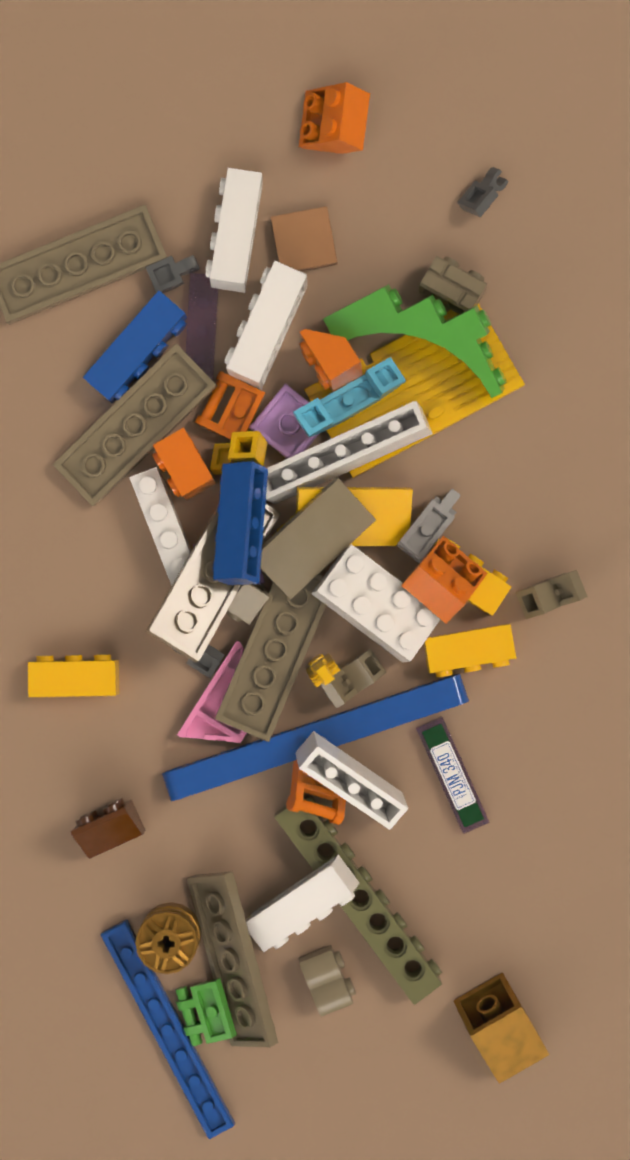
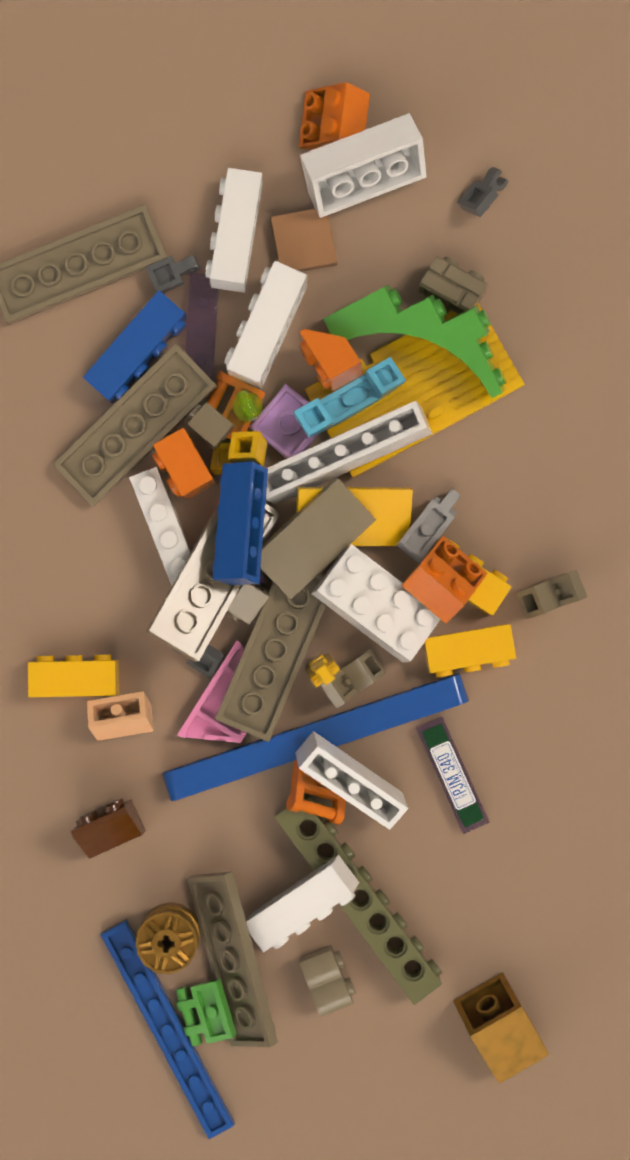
none -> light nougat brick [87,691,154,741]
none -> dark tan brick [188,402,235,449]
none -> clear neon green plate [233,390,262,422]
none -> white brick [300,113,427,218]

